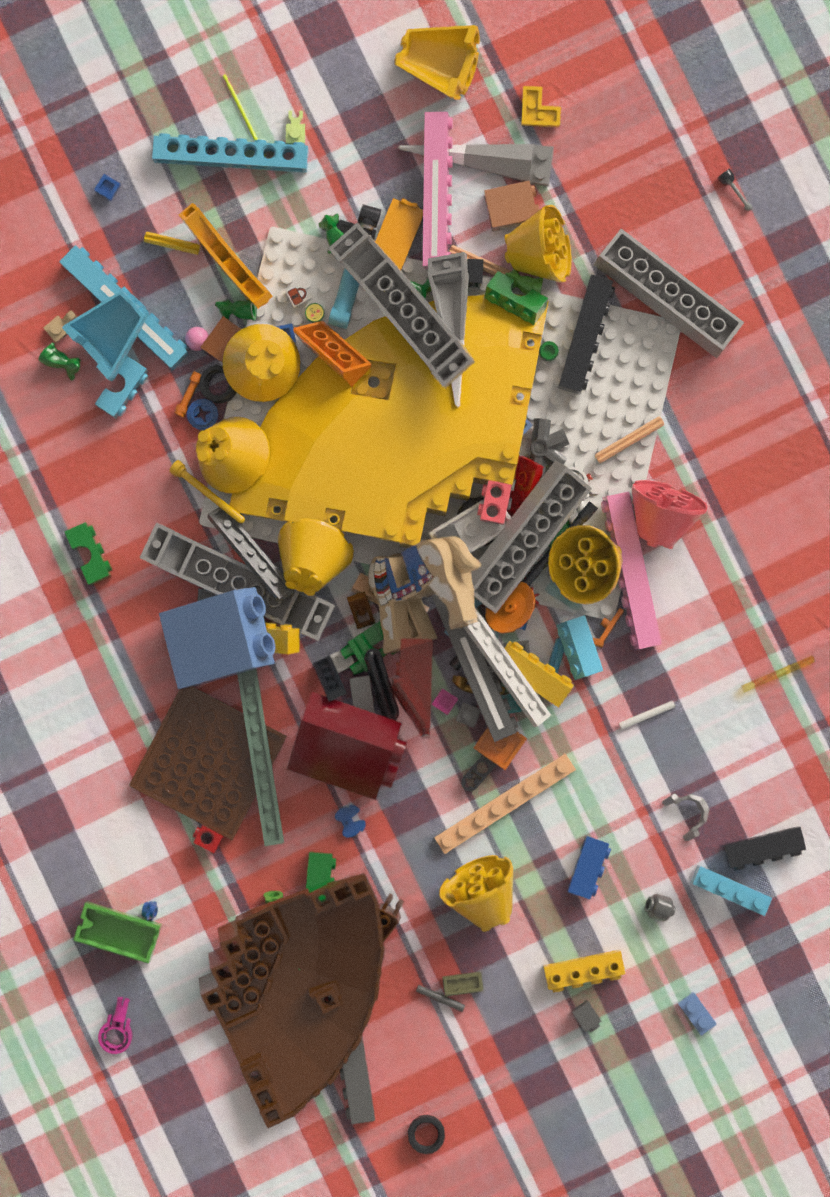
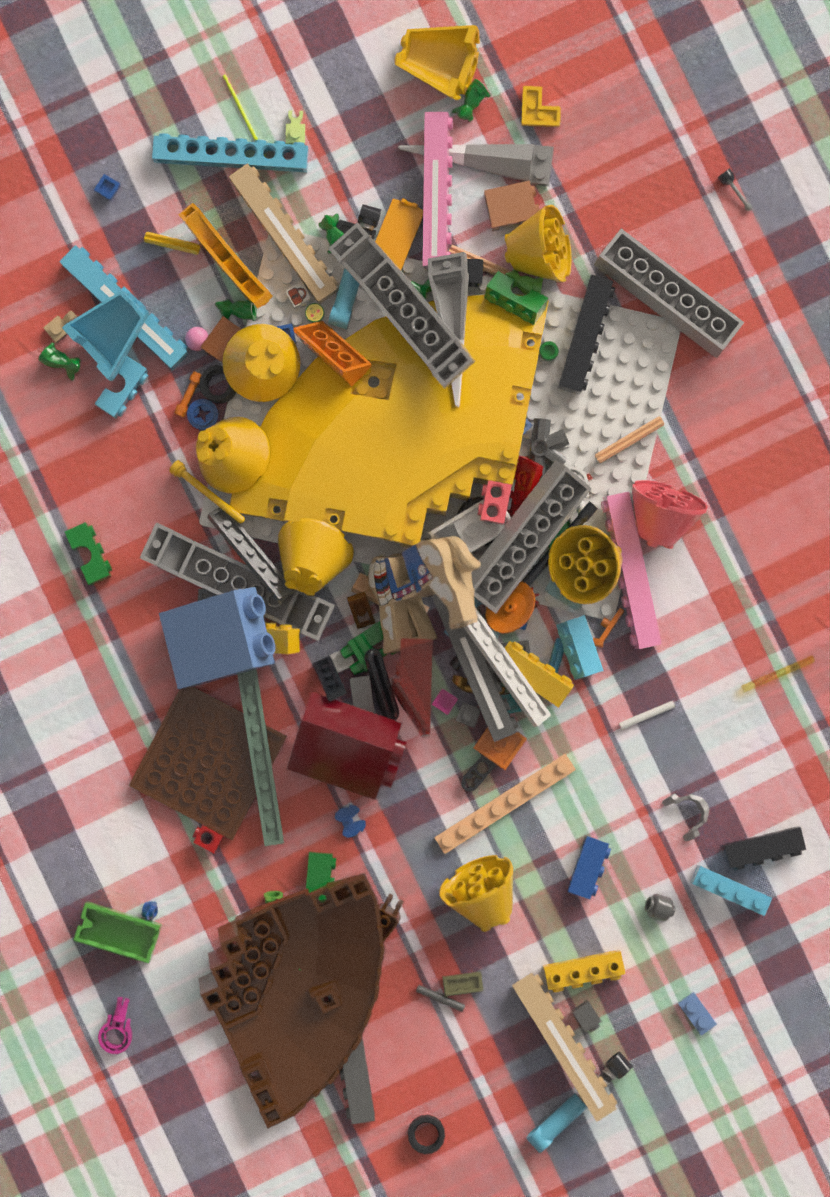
none -> tan brick [229,163,339,304]
none -> green animal [451,79,491,122]
none -> tan brick [512,973,618,1122]
none -> medium azure piece [526,1051,633,1153]

